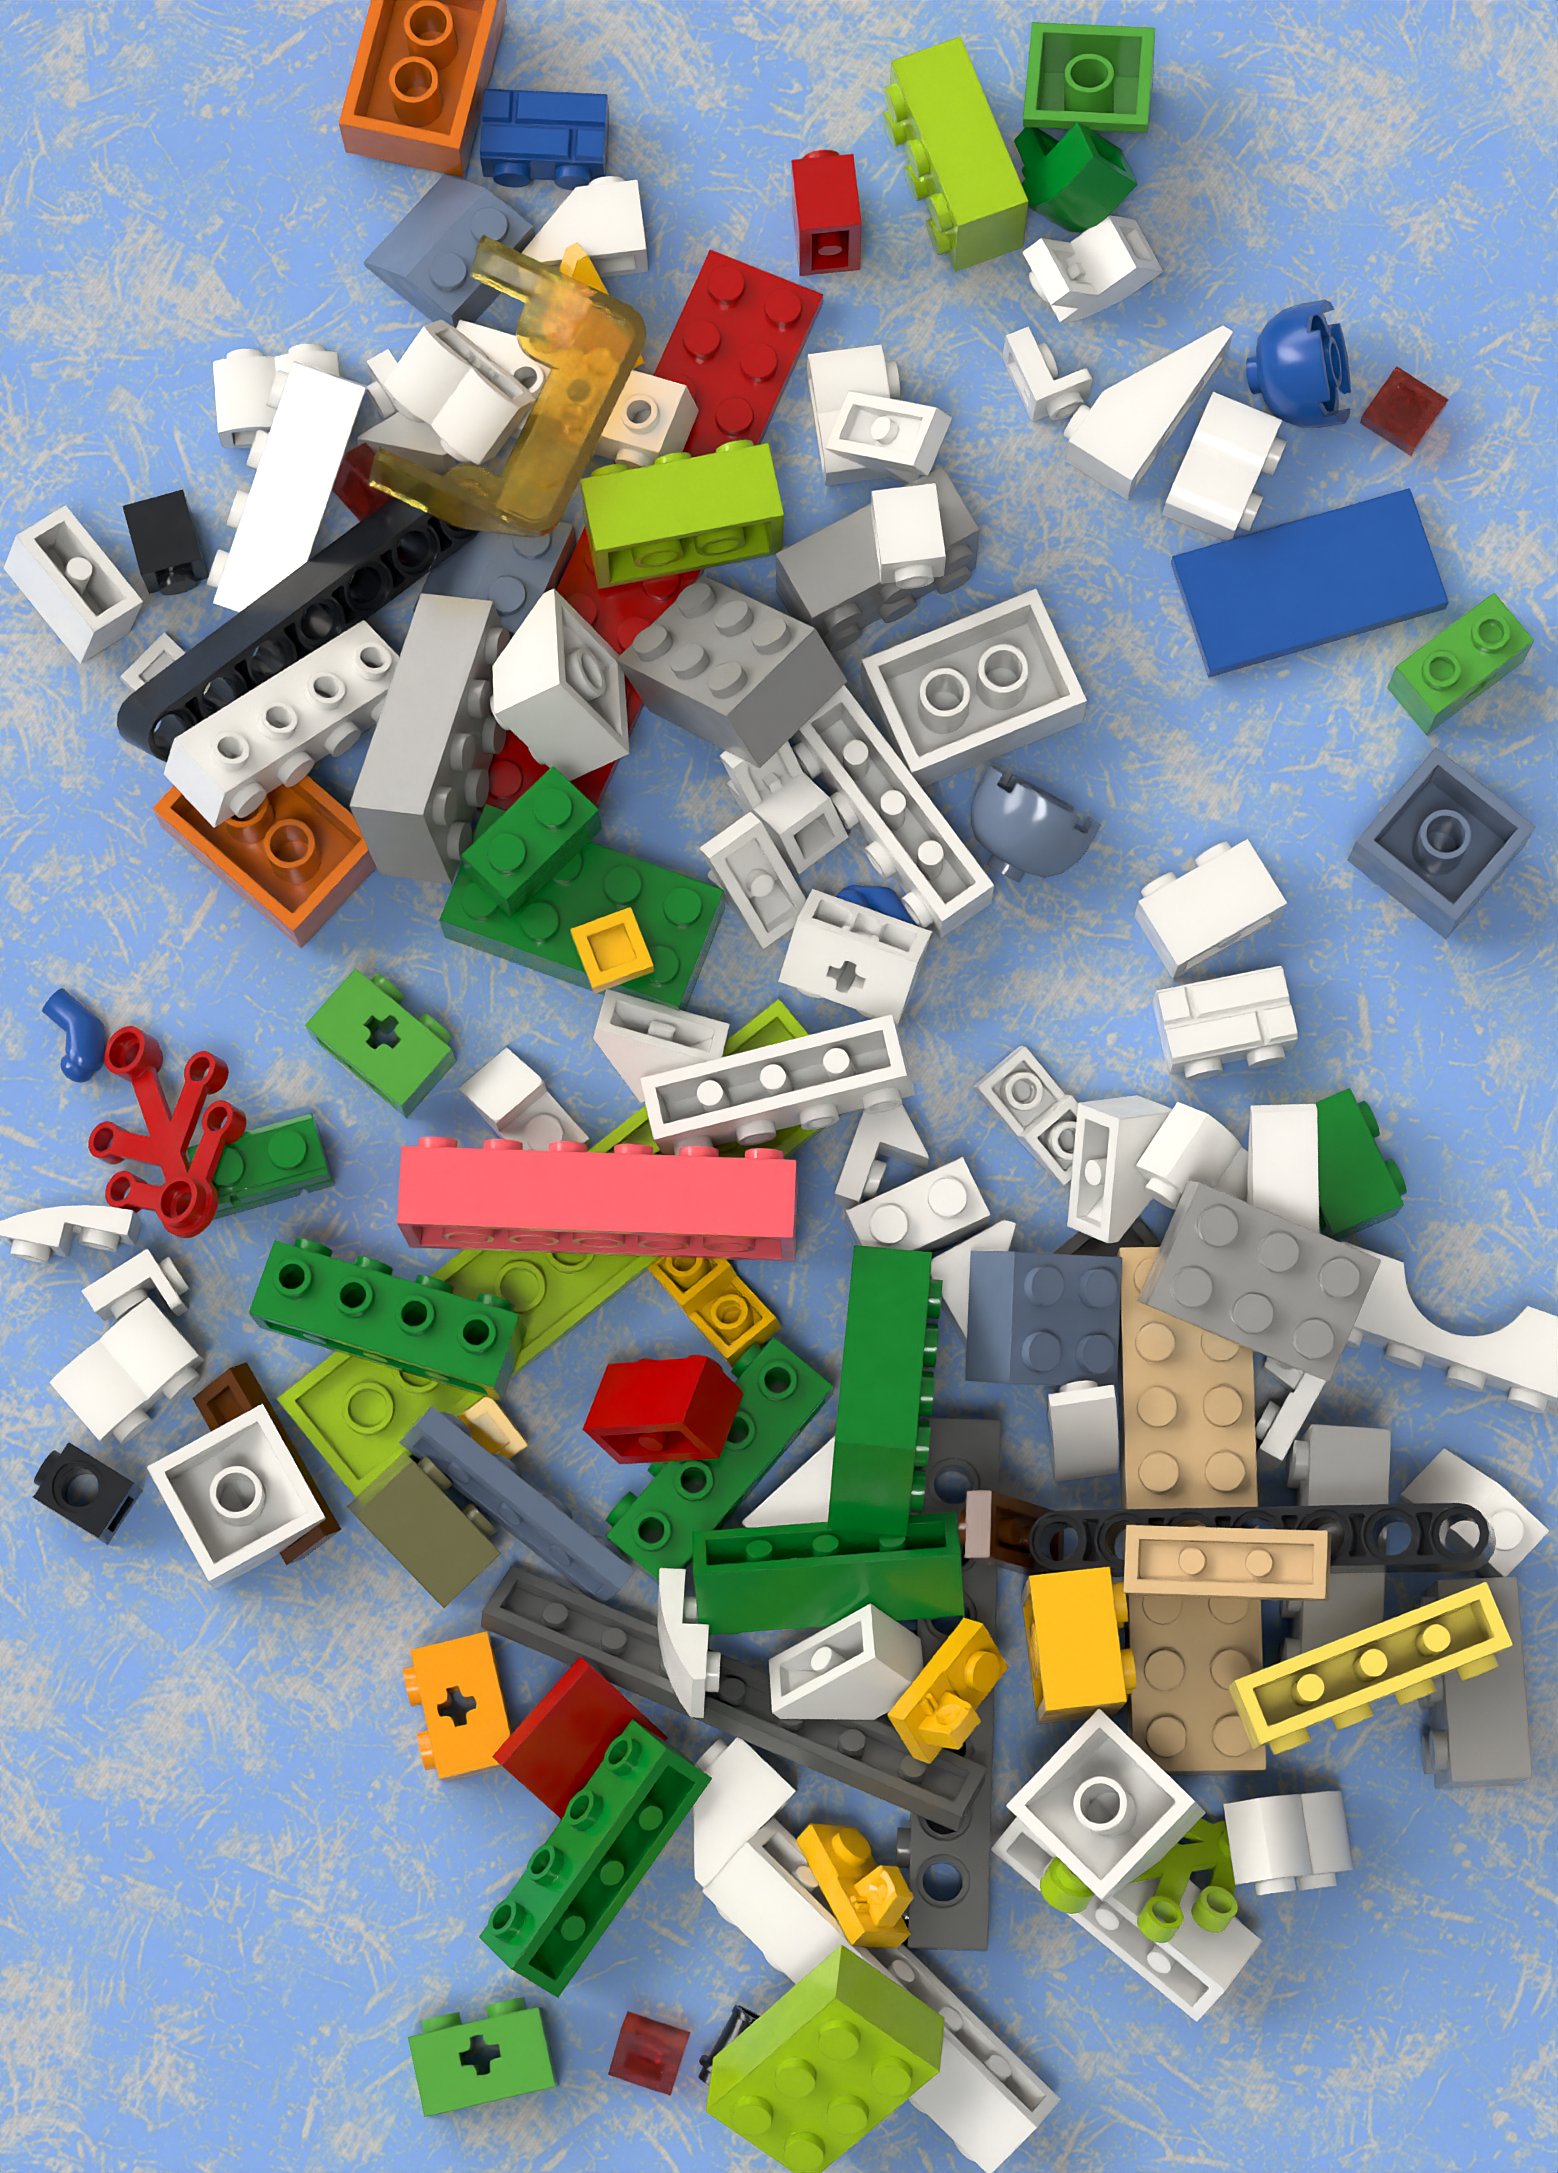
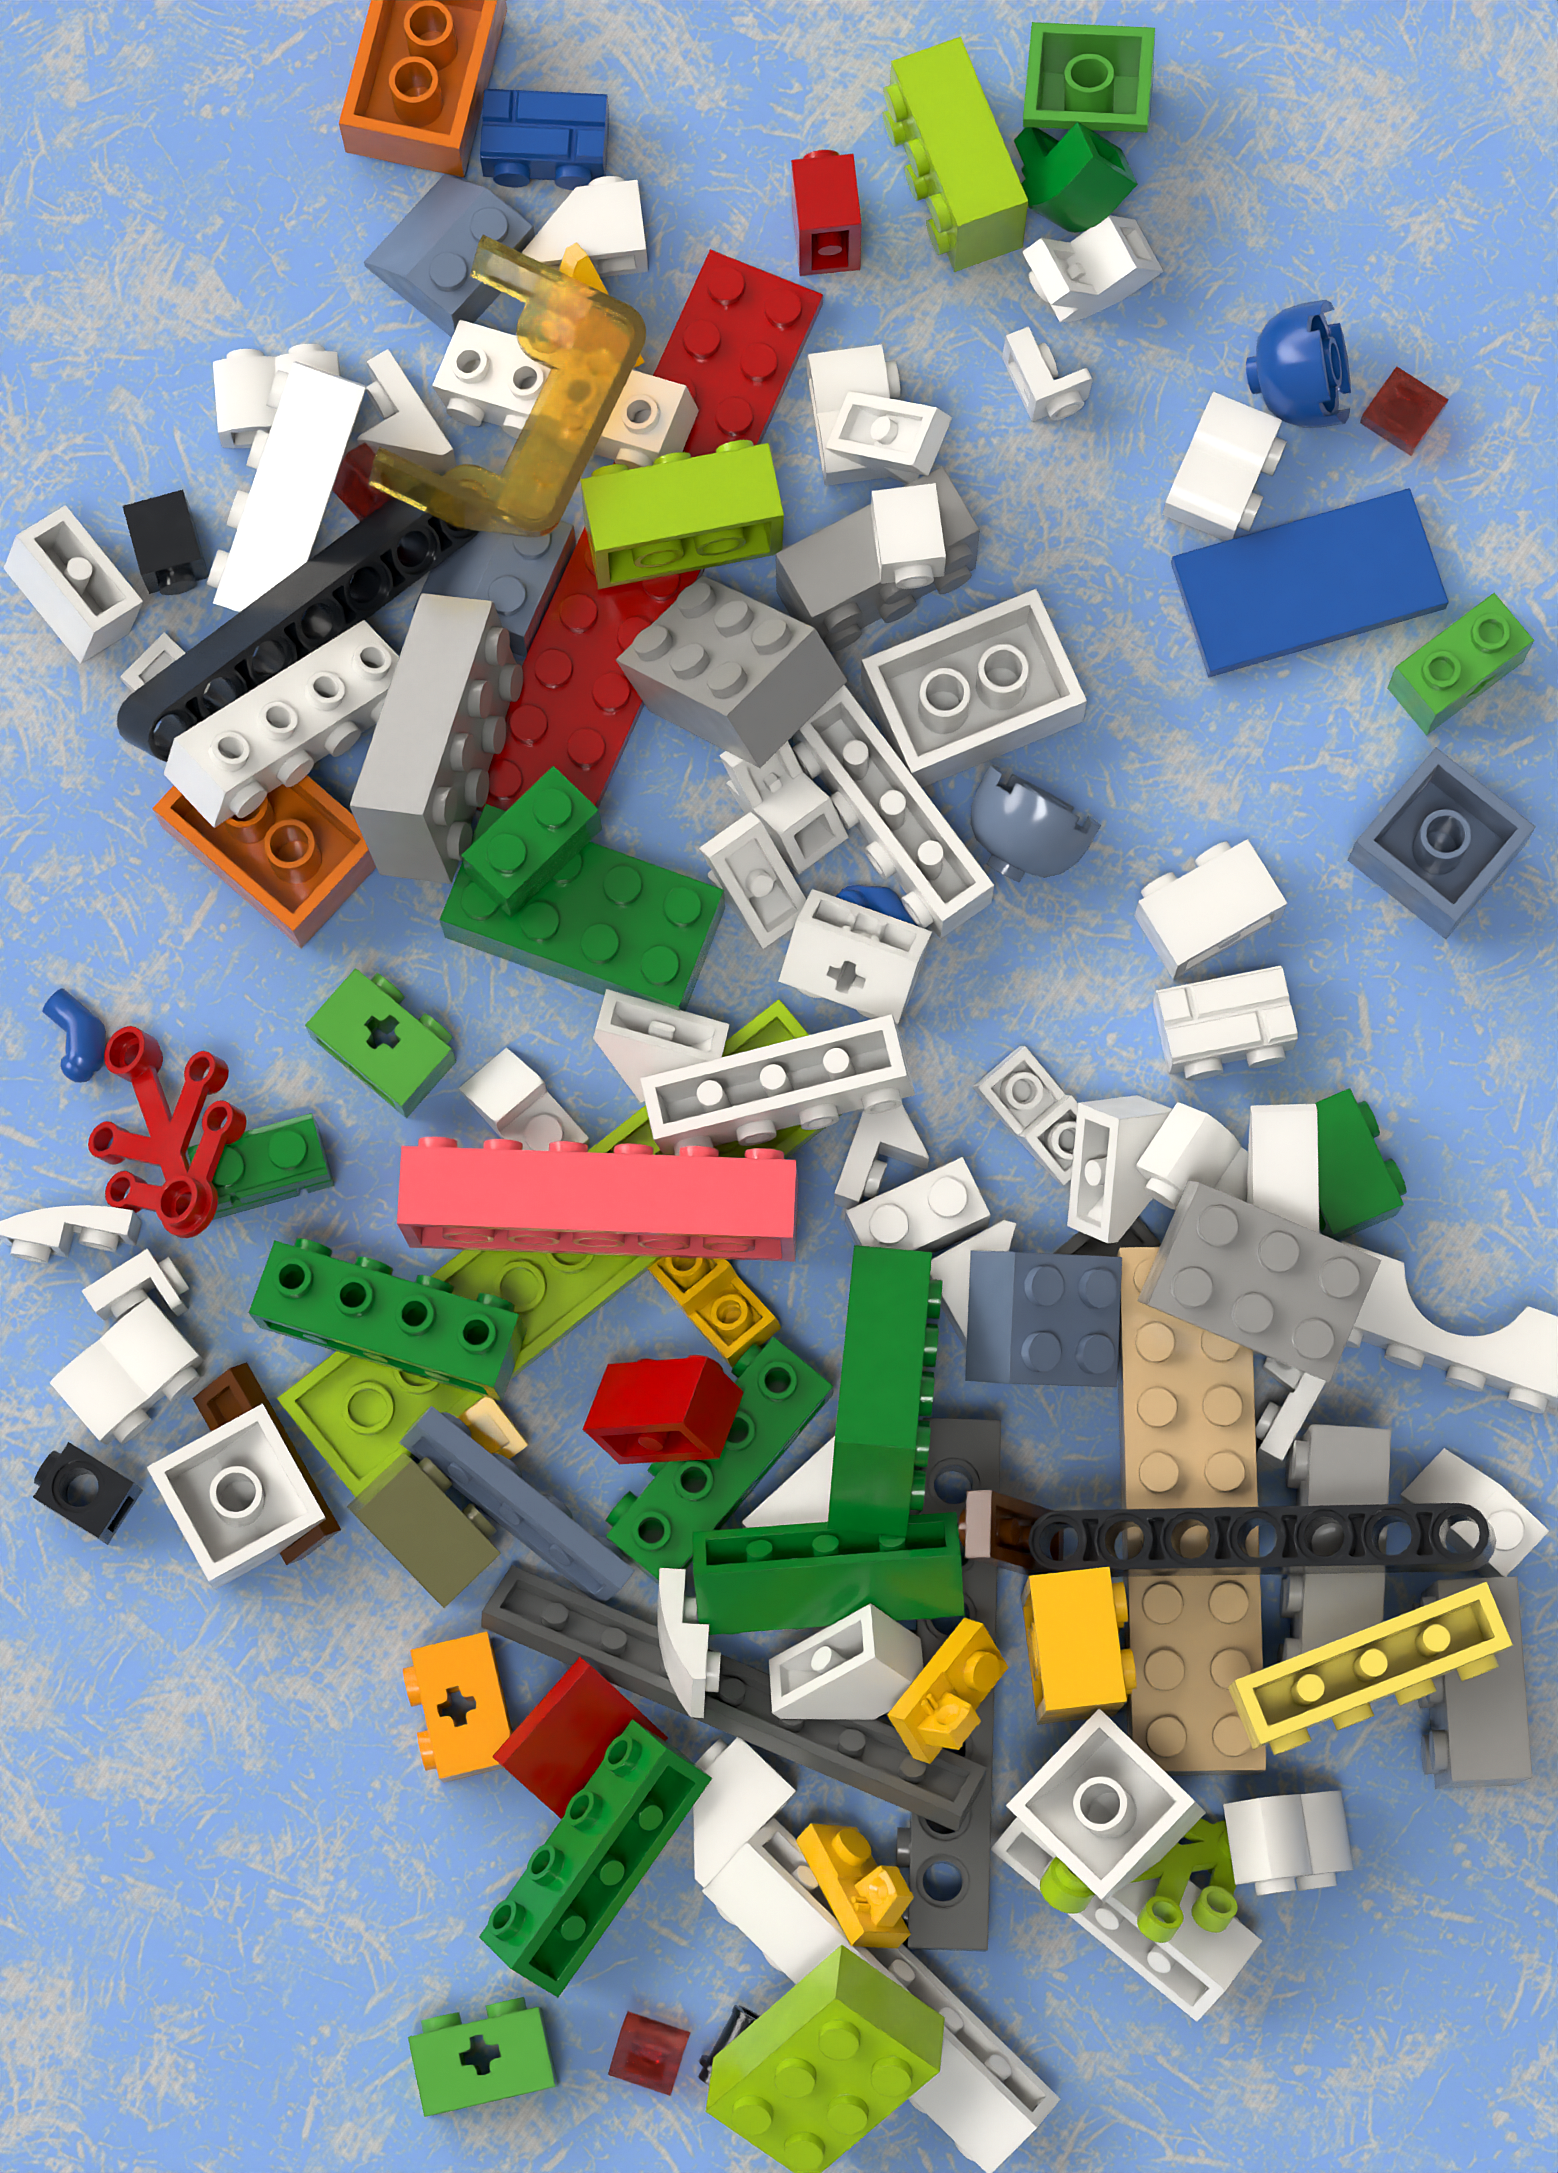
white brick [383,319,535,465] -> none
white slope [490,589,630,781] -> none
yellow plate [570,907,654,994] -> none
white slope [1047,1380,1119,1482] -> none
white slope [1063,326,1233,500] -> none
tan plate [1123,1525,1331,1602] -> none

